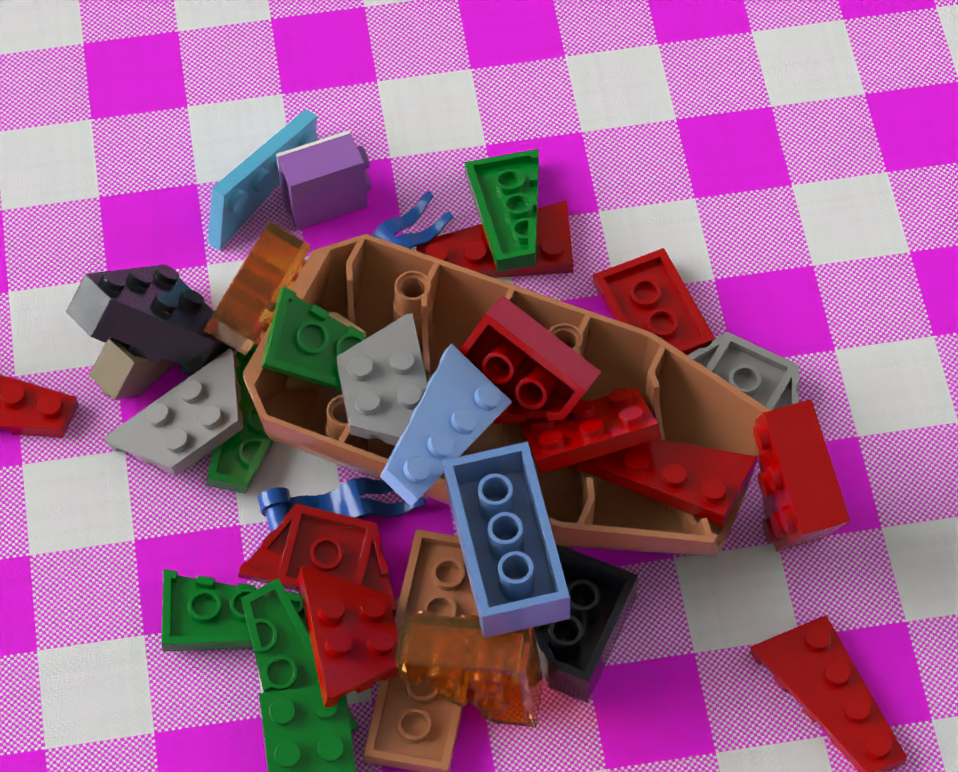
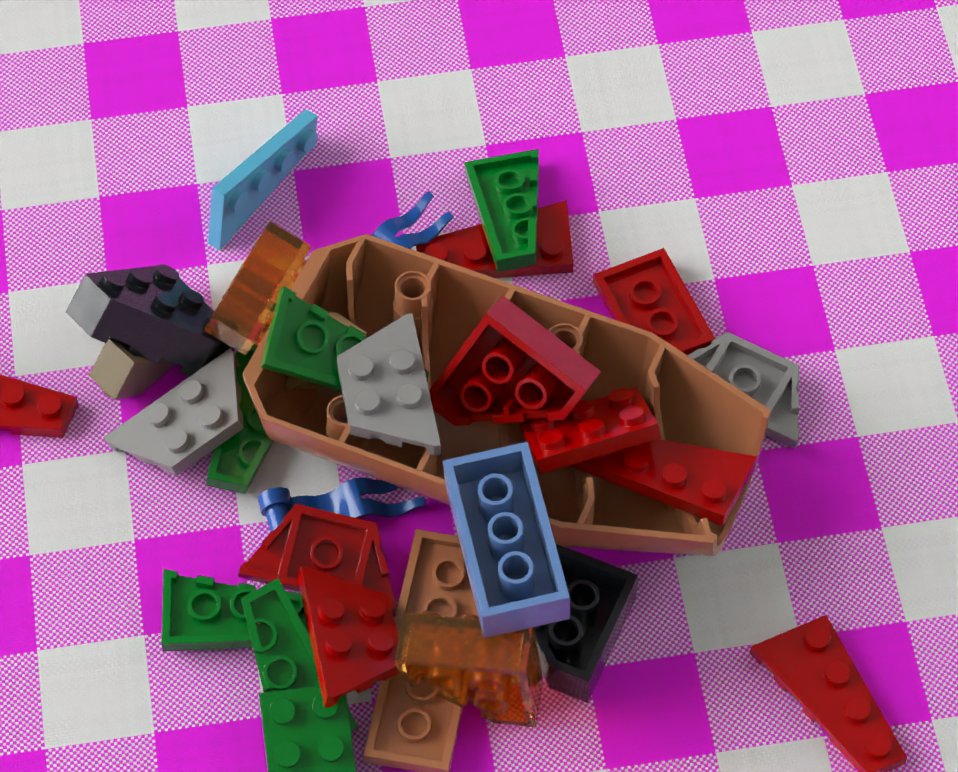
medium lavender piece [276,130,371,230] -> none
light blue wing [380,343,512,506] -> none
red brick [753,399,851,552] -> none

